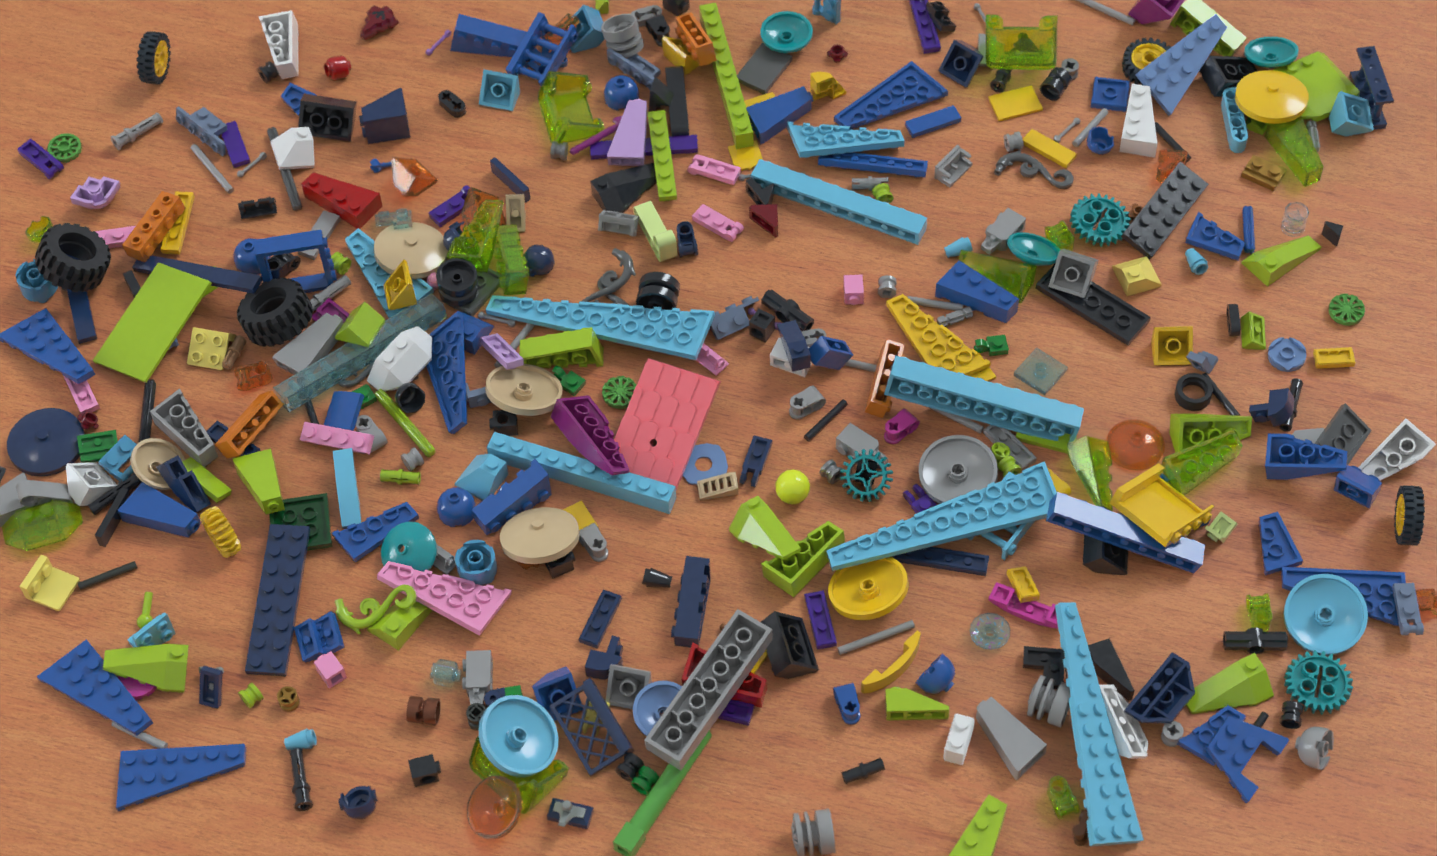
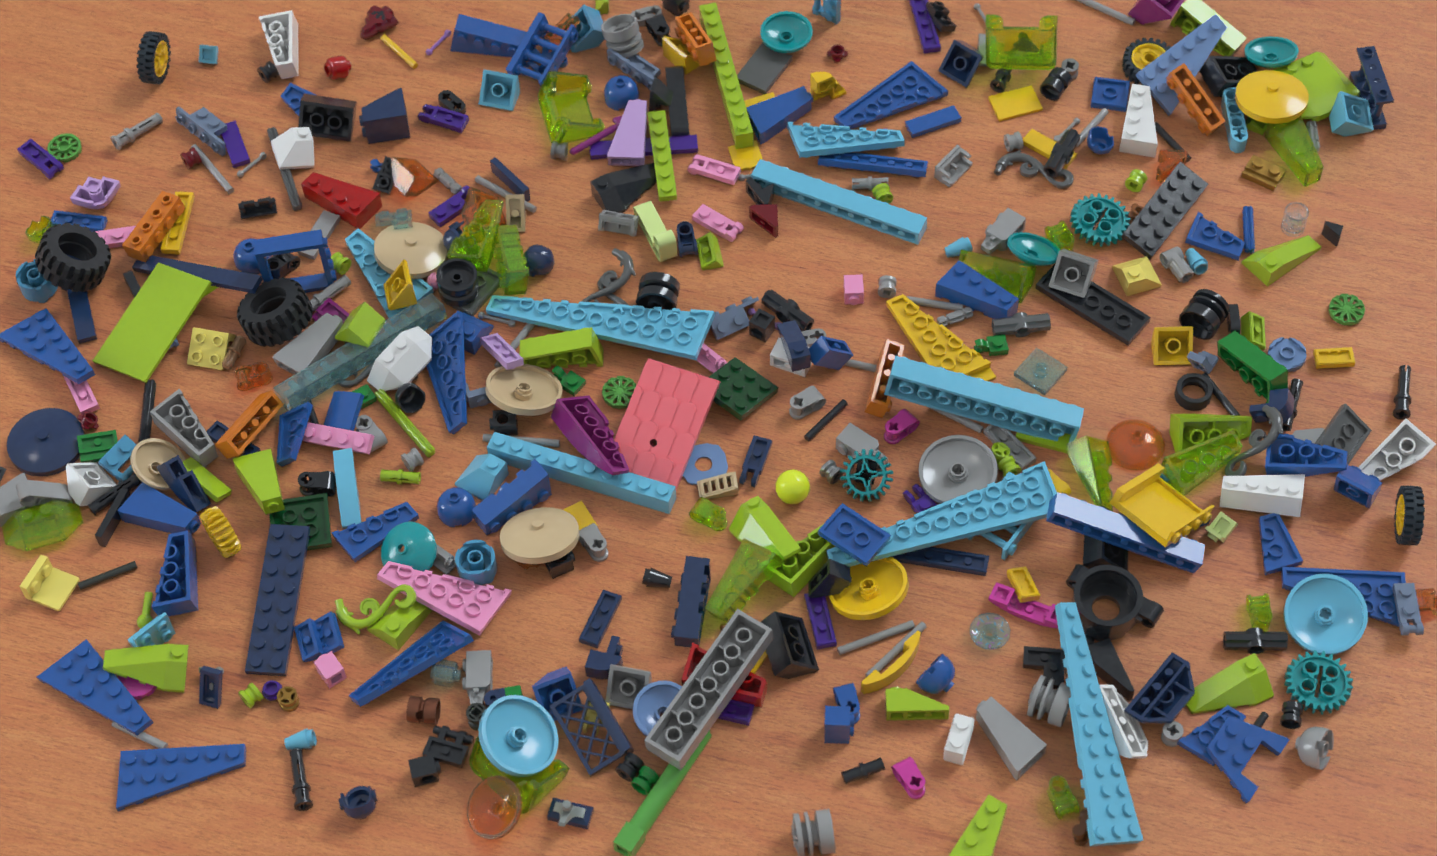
none -> blue tile [49,210,108,232]
none -> blue wedge [152,530,198,617]
none -> dark red wheel [180,147,202,169]
none -> medium azure plate [199,44,218,64]
none -> dark purple plate [262,680,282,701]
none -> blue wing [276,402,313,467]
none -> black piece [298,471,336,497]
none -> blue wing [349,620,474,707]
none -> black slope [373,156,403,195]
none -> yellow bar [380,34,418,69]
none -> dark purple hinge [418,104,469,133]
none -> black plate [422,725,474,768]
none -> light grey axle [434,168,462,194]
none -> light grey bar [475,175,537,213]
none -> light grey bar [483,434,560,447]
none -> clear neon green piece [689,497,728,531]
none -> lime slope [696,232,724,270]
none -> clear neon green wedge [705,539,784,623]
none -> dark green plate [709,357,778,421]
none -> black slope [808,559,852,598]
none -> blue plate [818,503,891,567]
none -> blue brick [824,706,854,744]
none -> light grey bar [865,621,927,677]
none -> dark pink piece [891,756,925,799]
none -> dark grey piece [992,312,1051,337]
none -> black piece [1043,129,1081,178]
none -> black piece [1066,564,1164,645]
none -> lime wheel [1125,169,1148,192]
none -> light grey piece [1159,246,1194,283]
none -> orange brick [1166,63,1226,136]
none -> black wheel [1179,289,1230,340]
none -> green wedge [1217,331,1288,403]
none -> white wedge [1219,474,1305,517]
none -> dark grey plant [1225,405,1283,476]
none -> black pin [1393,365,1412,420]

